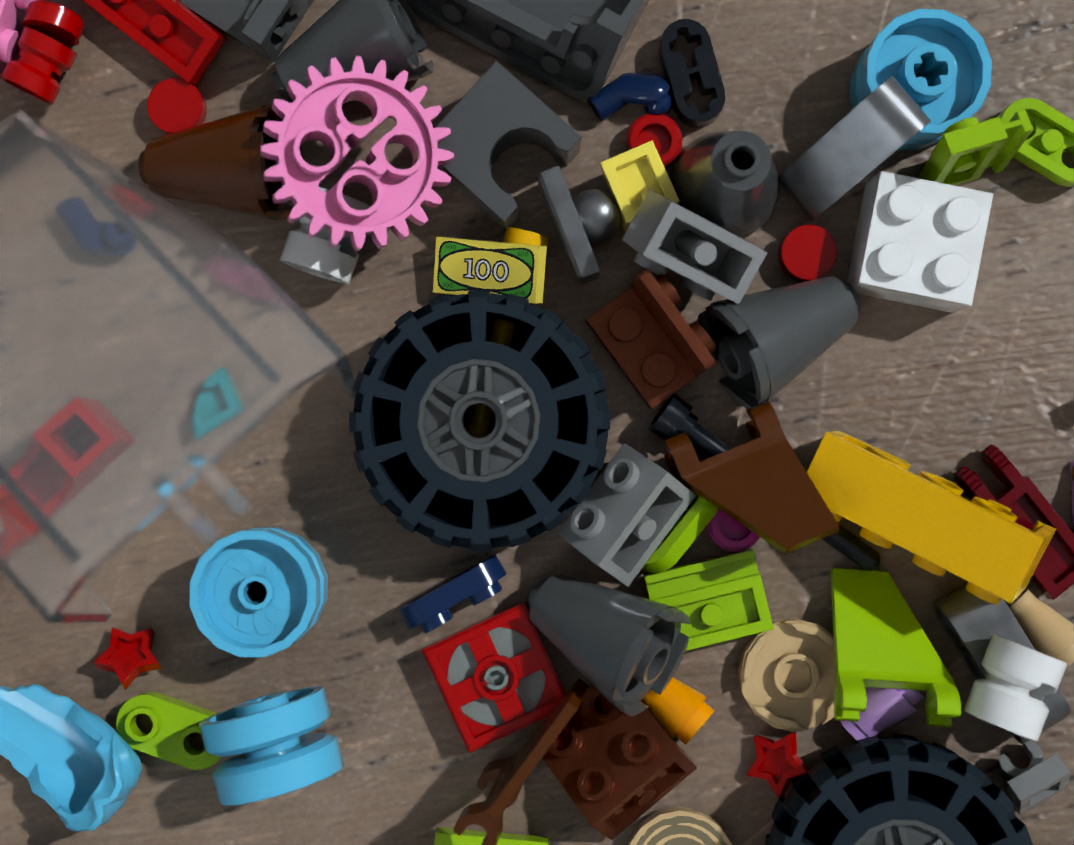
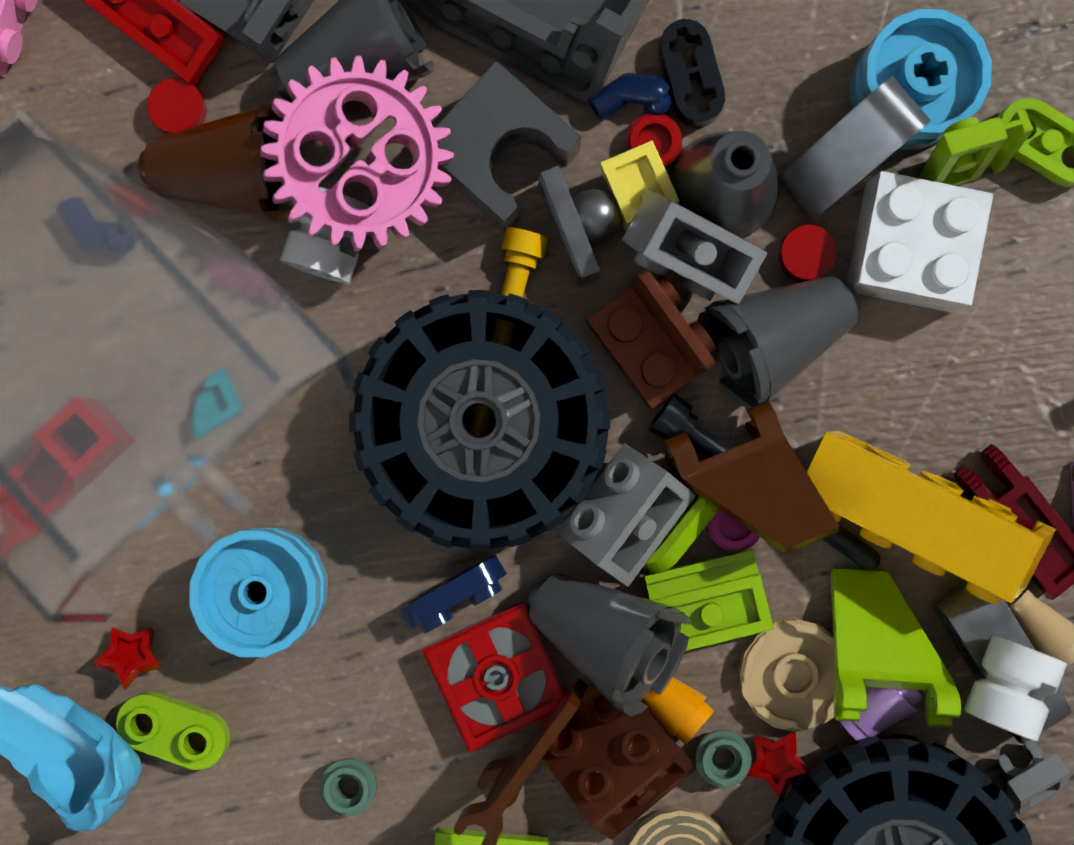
red wheel [0,27,78,105] -> none
red tile [23,0,85,46] -> none
medium azure wheel [199,686,344,806] -> none
light yellow tile [433,237,547,304] -> none
none -> sand green plate [320,758,377,816]
none -> sand green plate [694,729,752,787]

